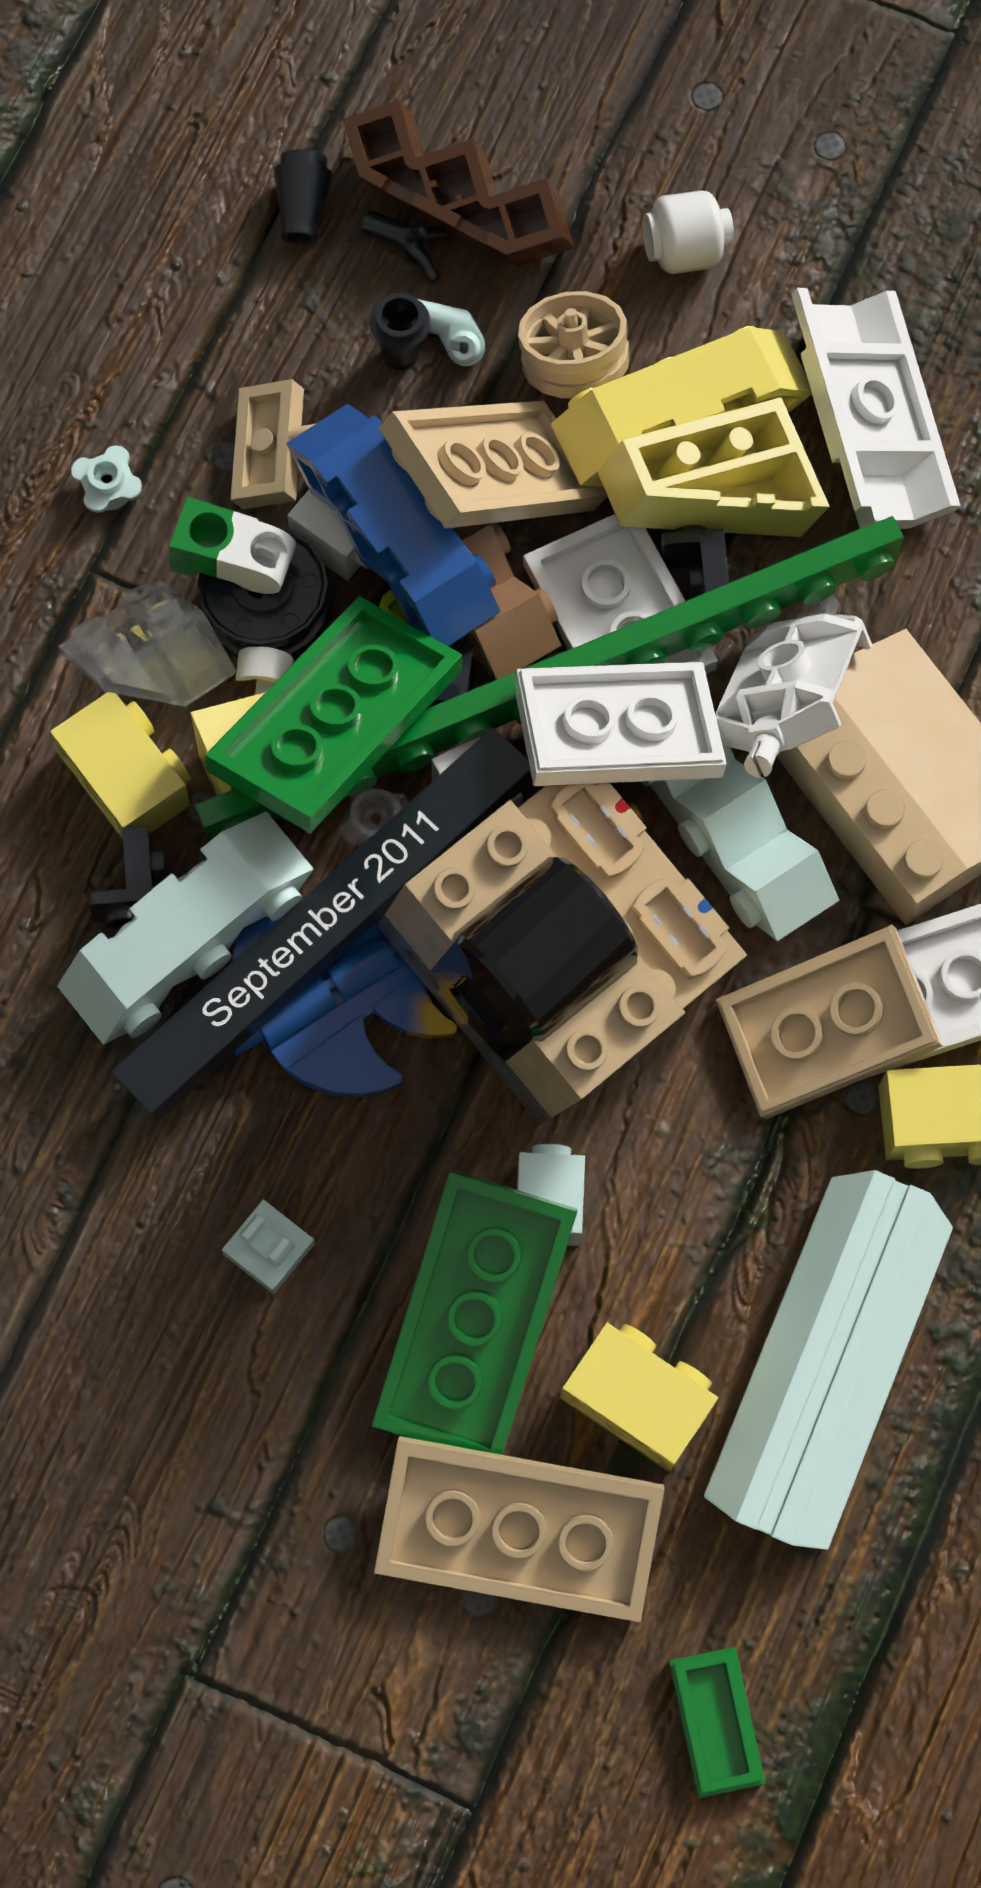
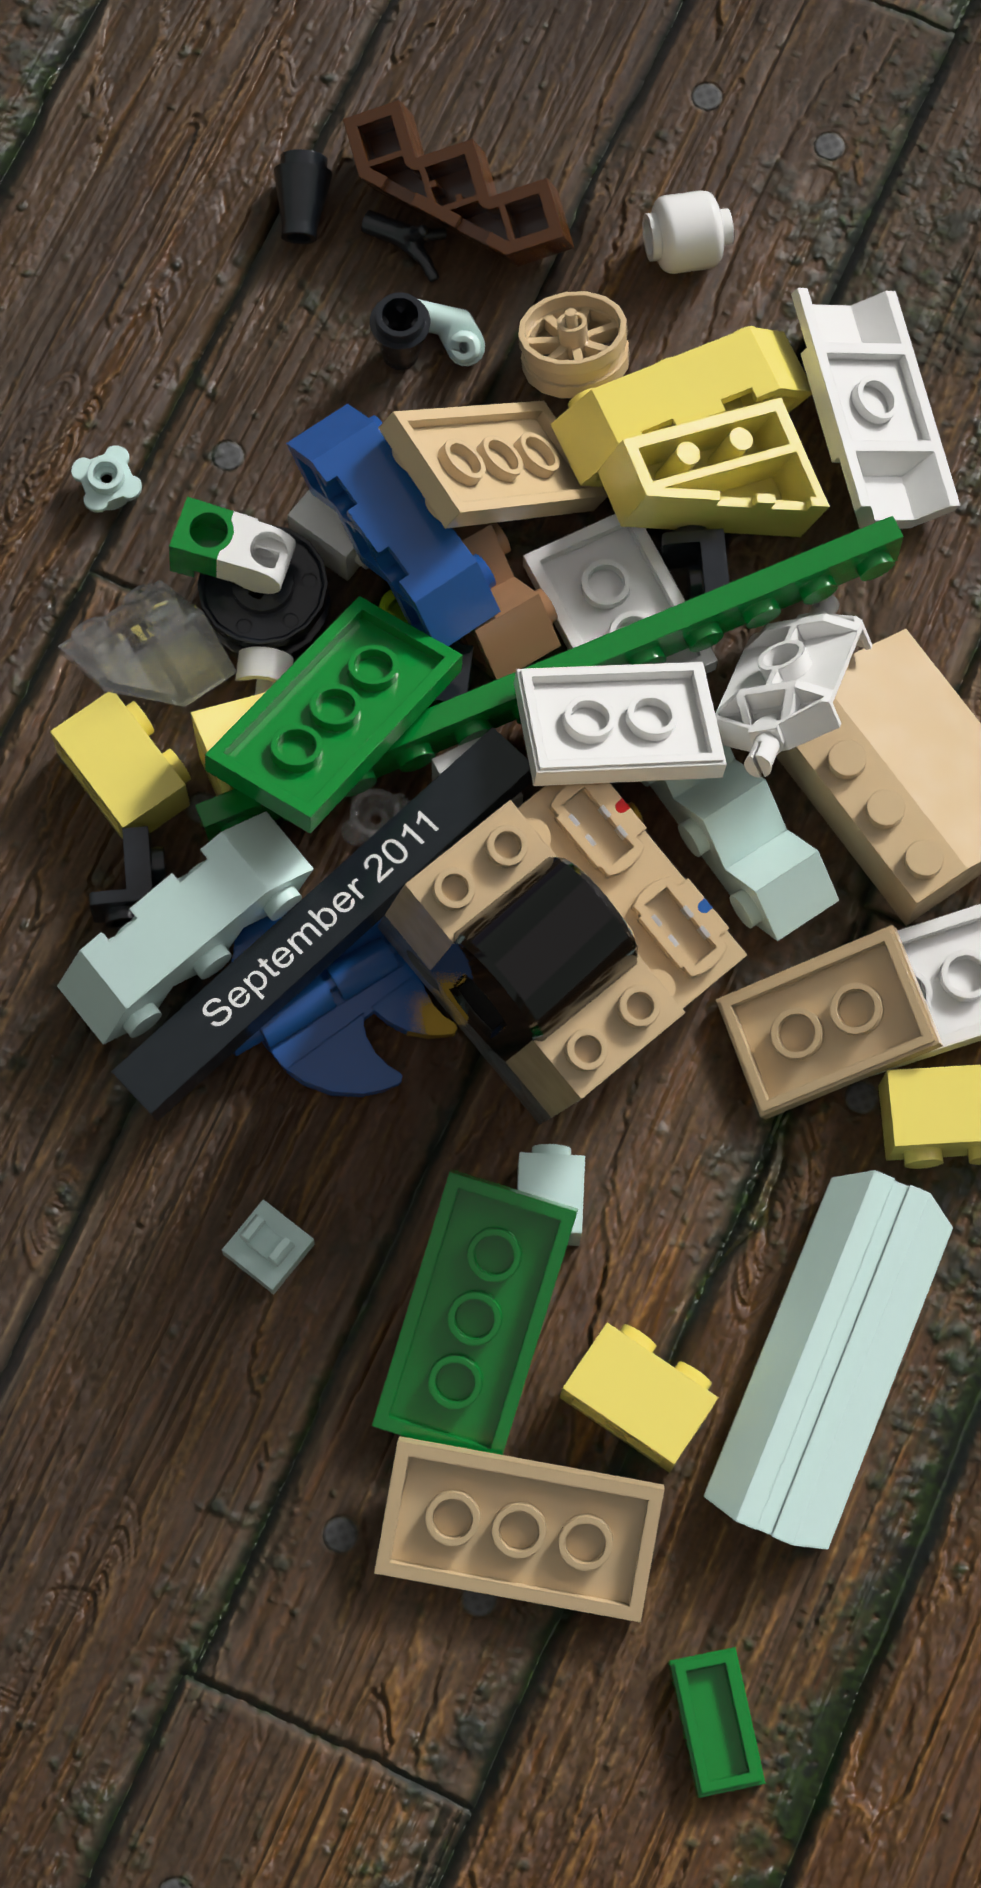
tan plate [231,379,317,509] -> none

